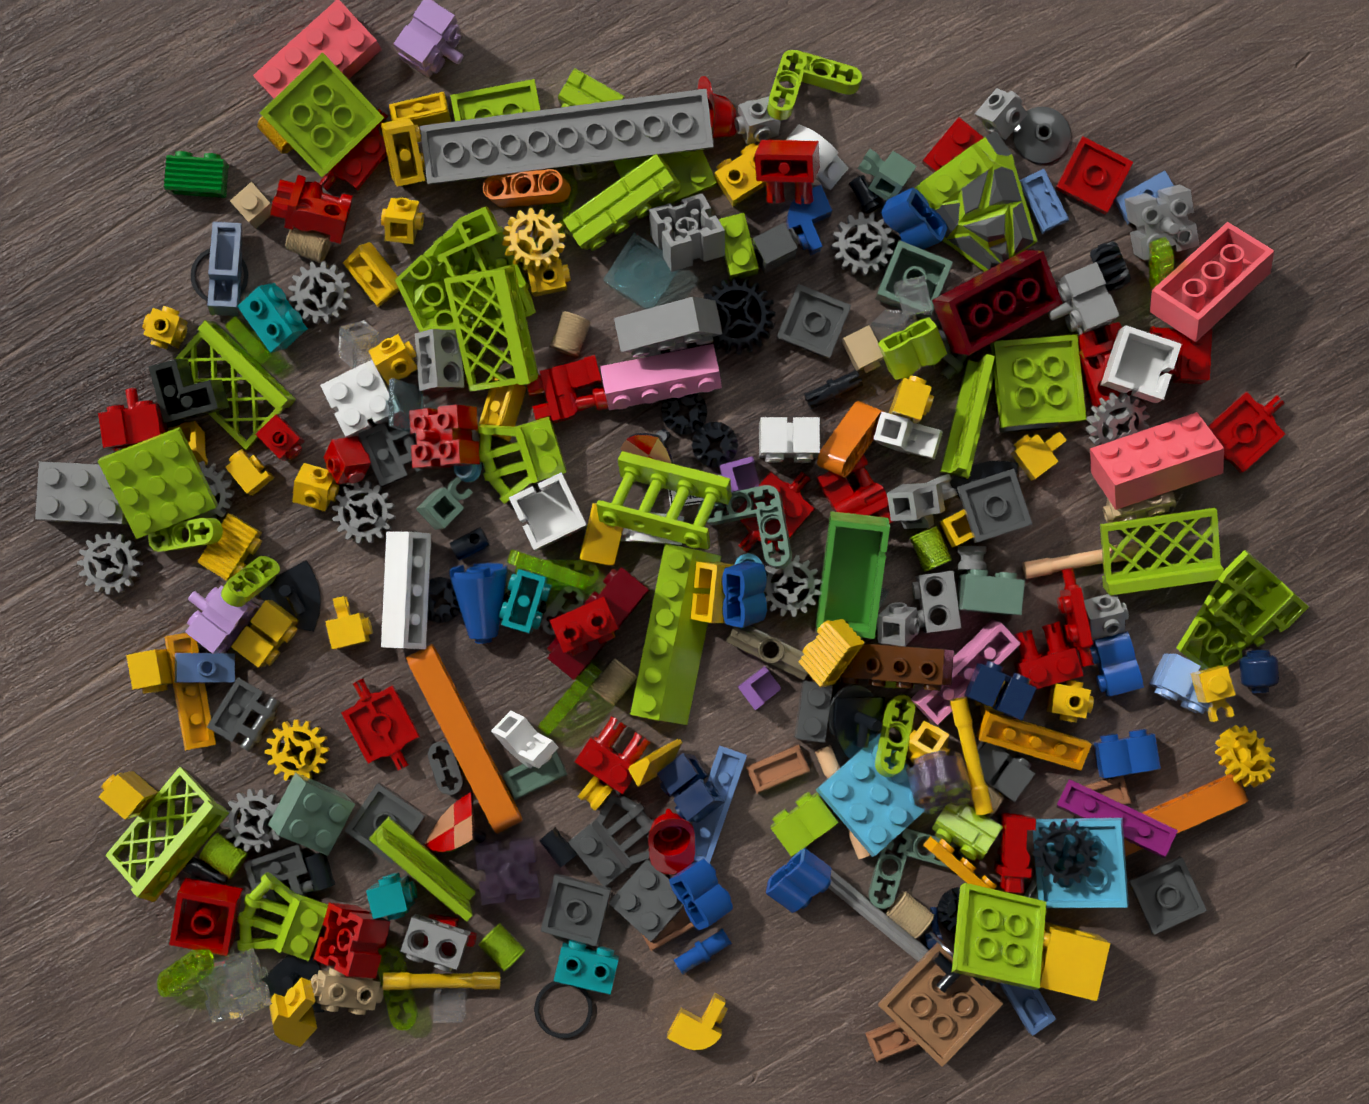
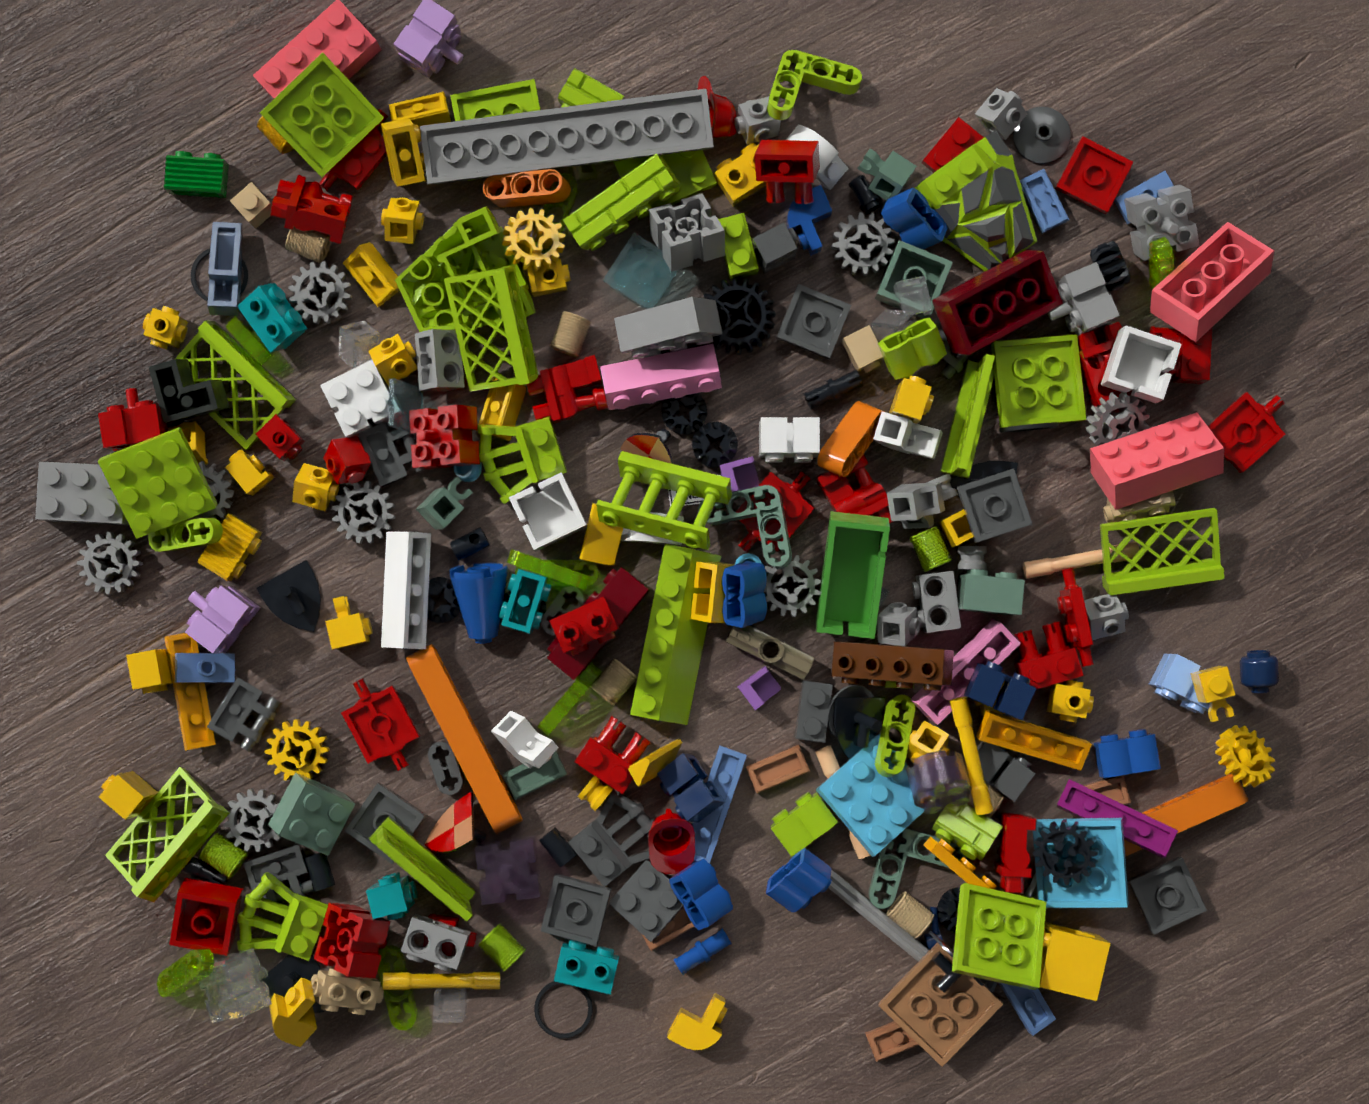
lime beam [221,556,280,607] -> none
yellow piece [231,600,299,668] -> none
yellow brick [798,619,864,688] -> none
yellow brick [1010,432,1067,481] -> none
blue brick [1090,631,1144,697] -> none
lime wedge [1176,550,1309,670] -> none

